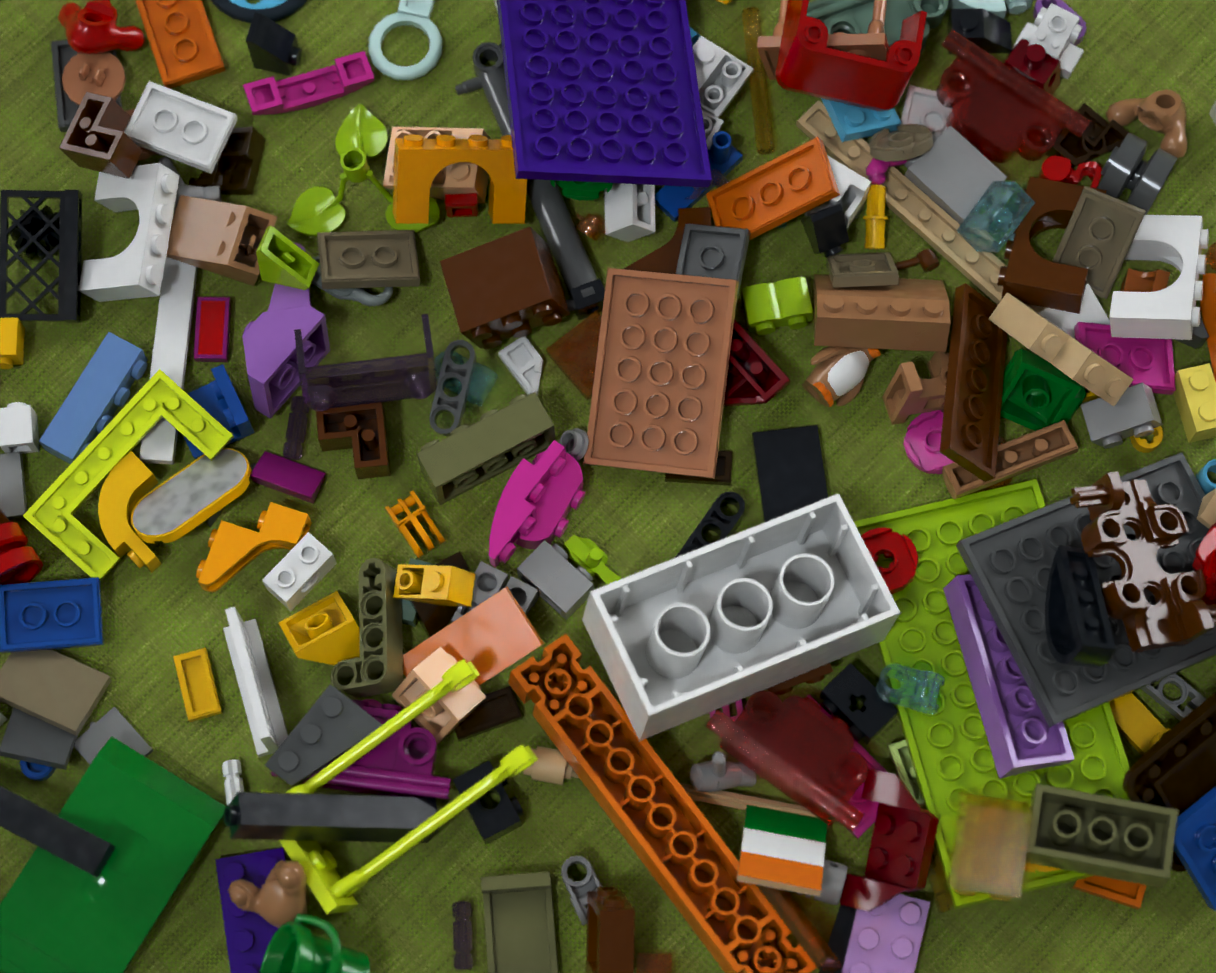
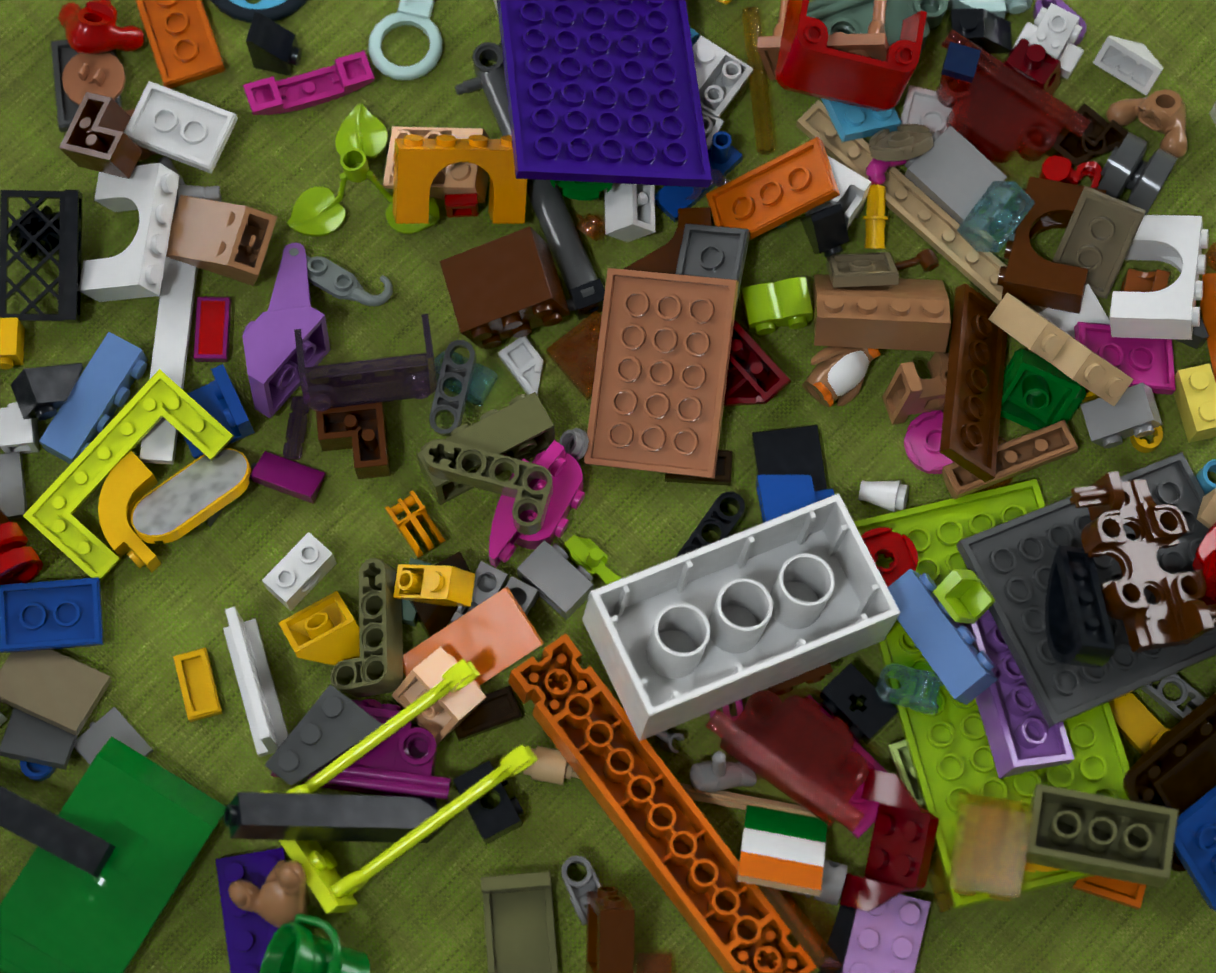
dark brown slope [188,126,266,195] -> none
light orange arch [196,502,312,592] -> none
white axle [222,760,244,805] -> none
lime slope [256,225,320,290] -> none
dark tan tile [317,230,420,289] -> none
axle [452,901,473,971] -> none
none -> black slope [11,363,84,420]
none -> olive beam [423,439,553,535]
none -> light grey hand [656,731,684,753]
none -> blue torso [755,475,835,523]
none -> white cone [859,480,909,512]
none -> medium blue brick [888,568,998,705]
none -> lime panel [933,568,995,624]
none -> dark blue tile [941,41,981,83]
none -> white slope [1093,35,1163,96]

